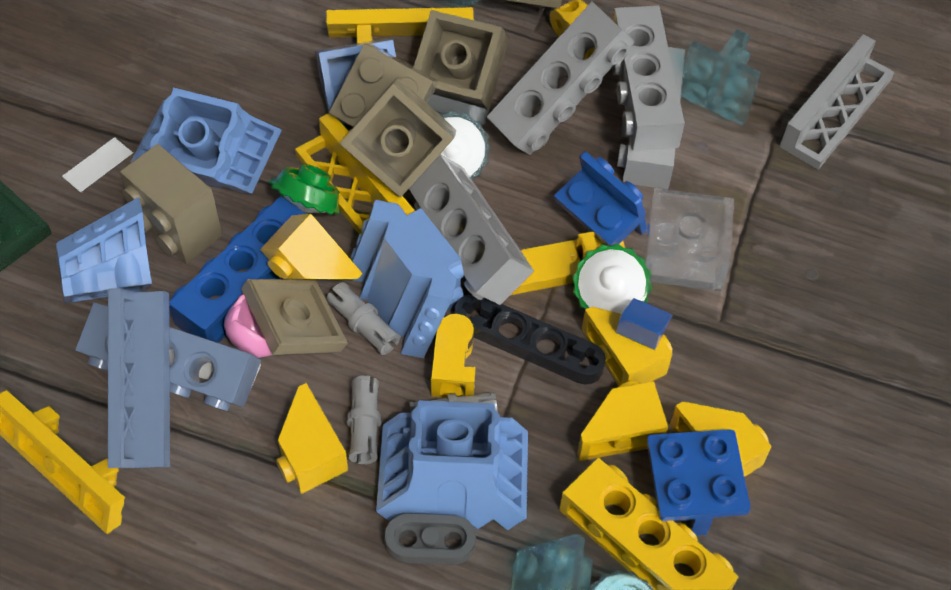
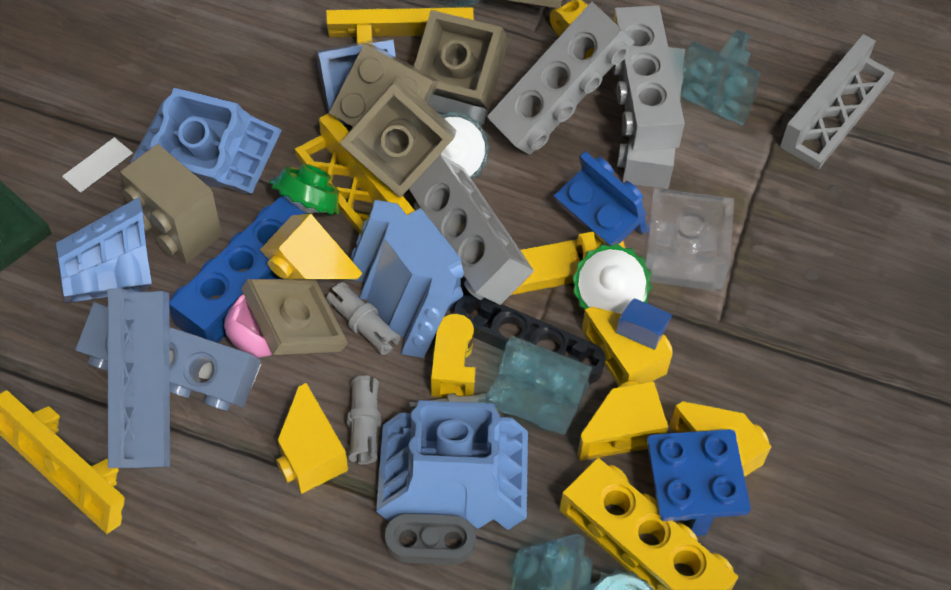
none -> clear light blue bracket [485,336,592,434]

